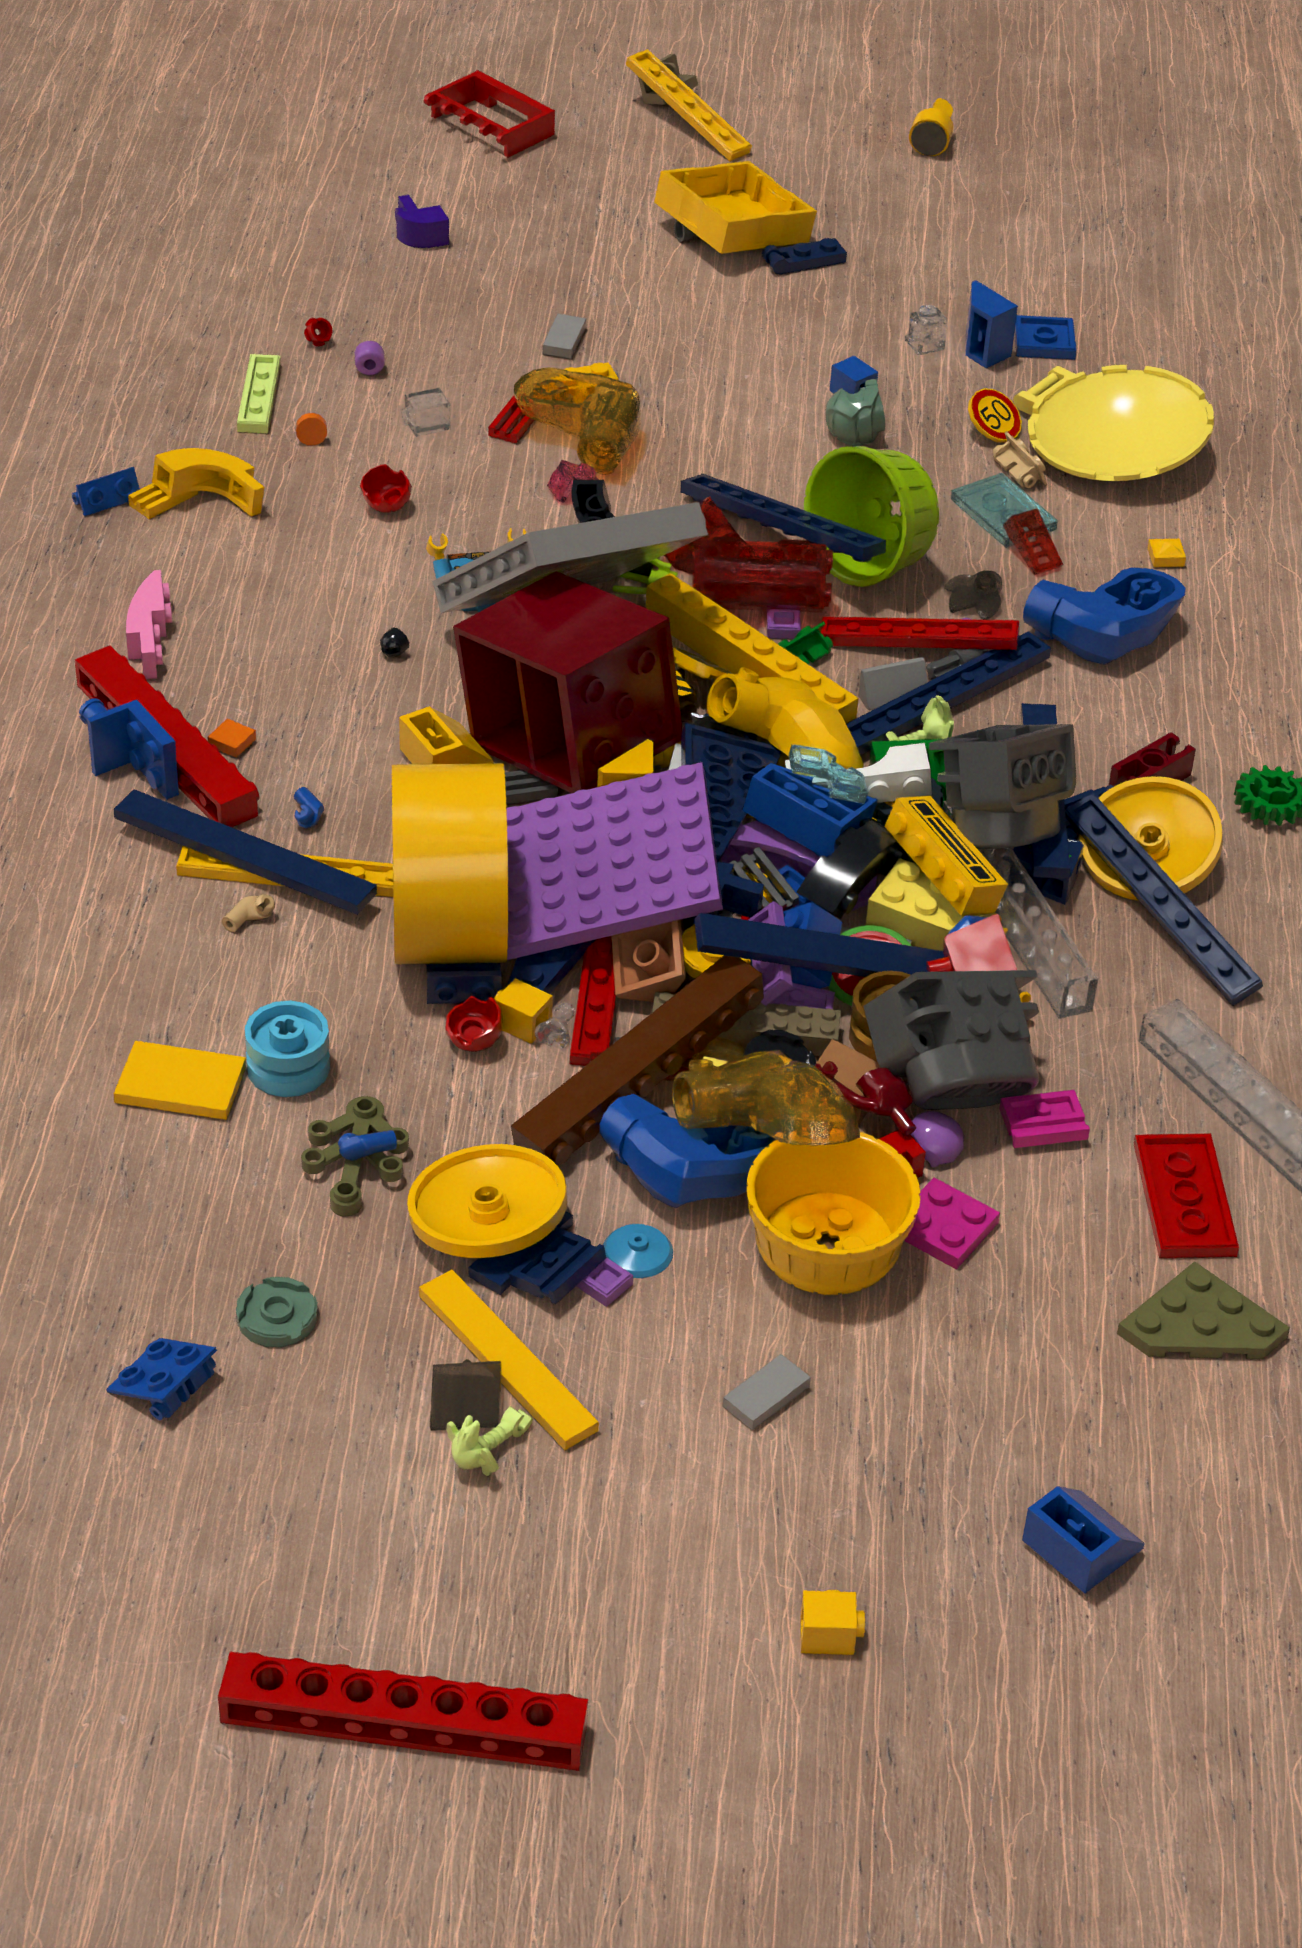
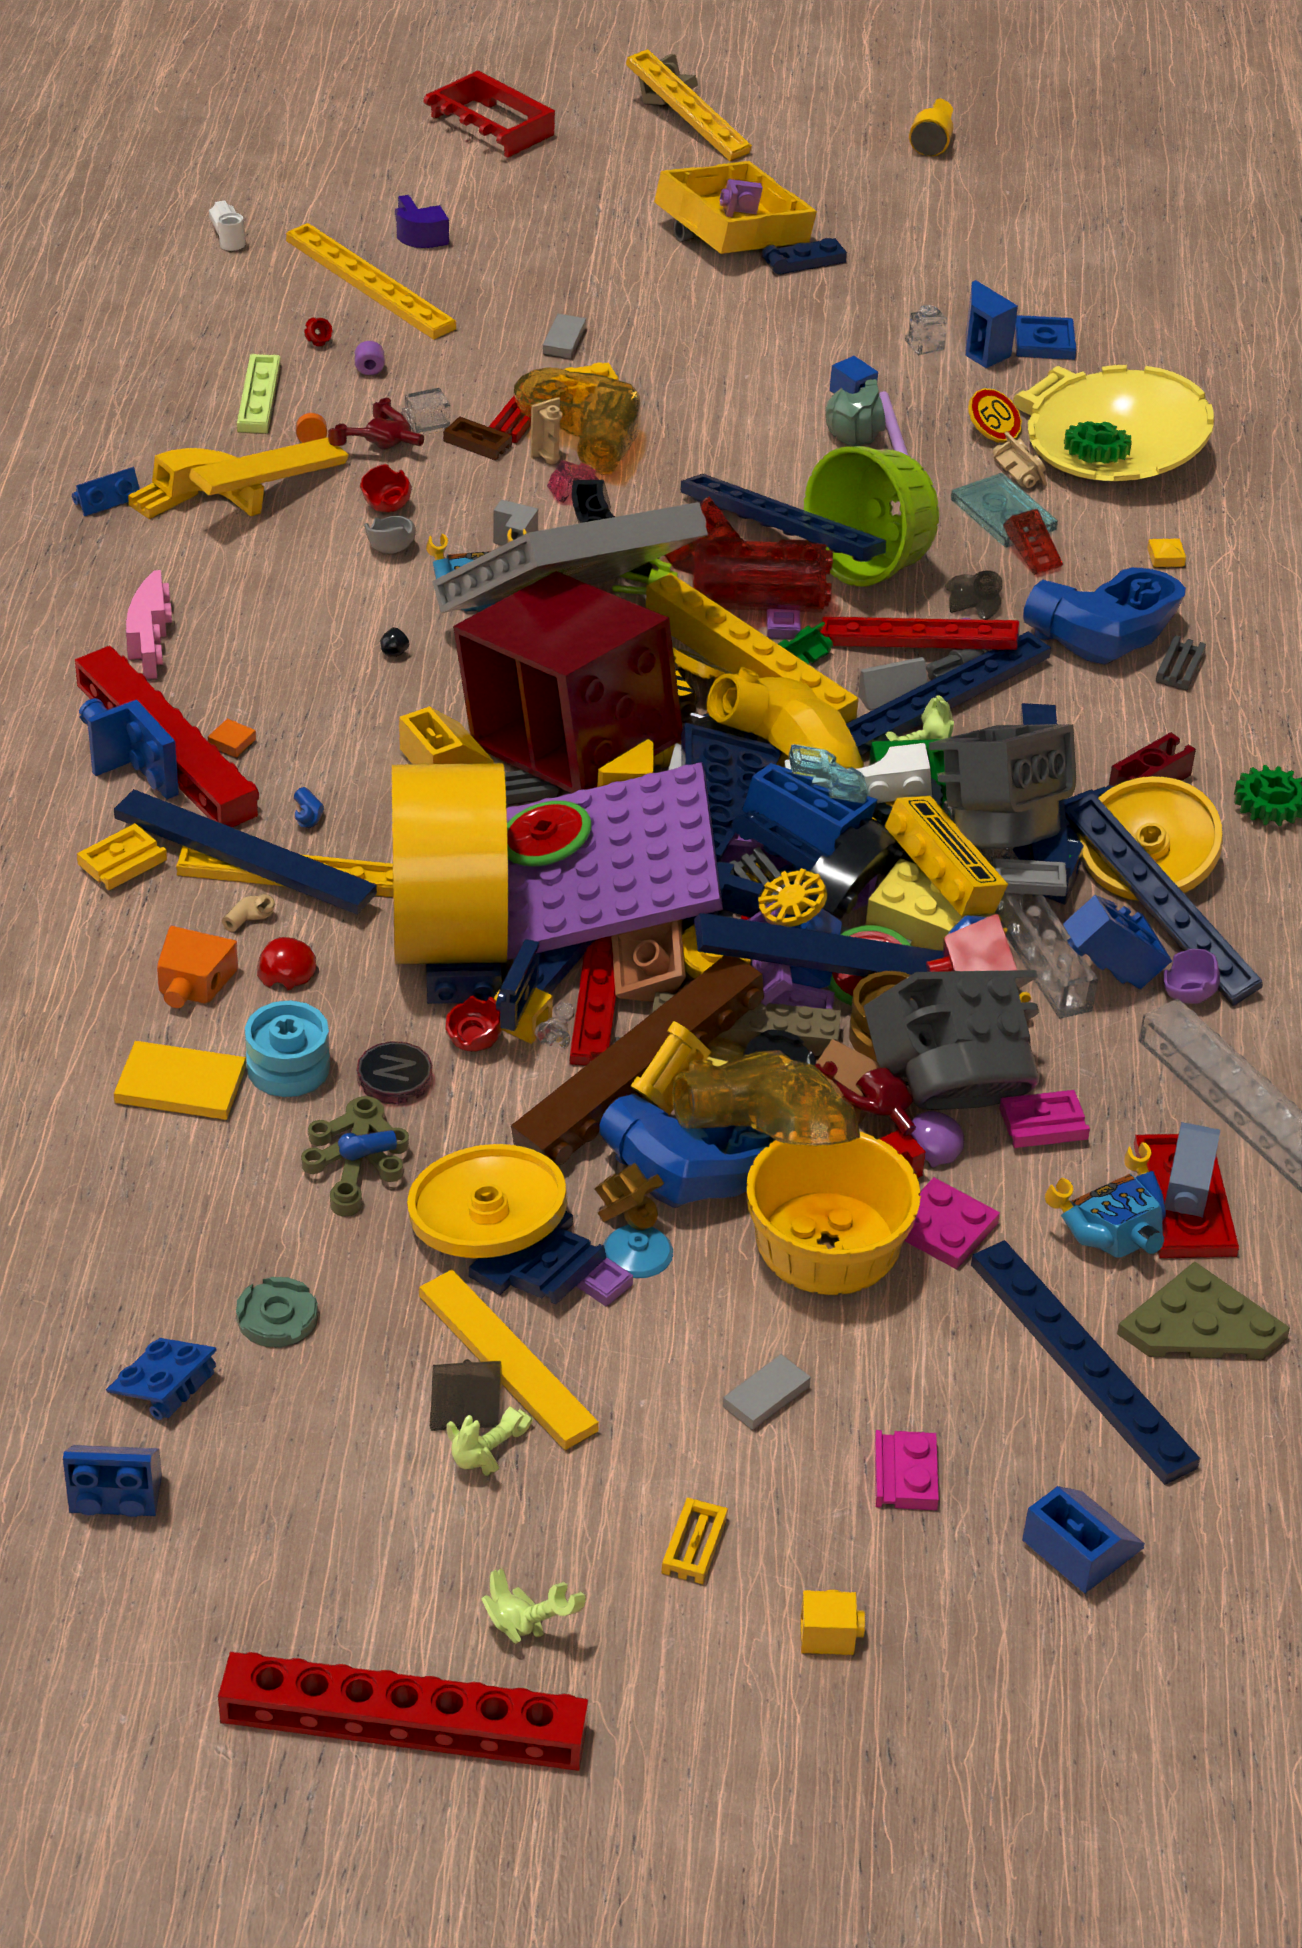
none -> blue slope [63,1445,162,1517]
none -> yellow plate [77,823,167,891]
none -> orange torso [157,926,238,1008]
none -> yellow tile [189,437,349,496]
none -> white piece [209,200,246,251]
none -> red hair [257,937,316,990]
none -> yellow tile [286,223,456,340]
none -> dark red piece [328,397,424,449]
none -> tile [356,1041,433,1104]
none -> light grey hair [364,516,416,554]
none -> reddish brown tile [443,417,512,461]
none -> yellowish green piece [481,1568,586,1644]
none -> light grey piece [493,500,538,545]
none -> dark blue plate [496,939,539,1031]
none -> red wheel [507,801,591,866]
none -> tan hinge [531,397,562,465]
none -> pearl gold hips [594,1163,664,1230]
none -> yellow plate [631,1021,711,1115]
none -> yellow tile [661,1497,728,1585]
none -> medium lavender bracket [720,179,763,217]
none -> dark blue hinge [732,810,829,872]
none -> yellow wheel [758,868,827,927]
none -> dark pink plate [874,1430,939,1510]
none -> lavender bar [879,391,909,456]
none -> dark blue plate [971,1240,1200,1485]
none -> light grey tile [992,858,1067,896]
none -> torso [1045,1142,1166,1257]
none -> blue wedge [1063,895,1172,990]
none -> green gear [1064,421,1132,464]
none -> dark grey tile [1156,636,1206,690]
none -> medium lavender hair [1164,949,1220,1004]
none -> sand blue slope [1165,1122,1221,1217]

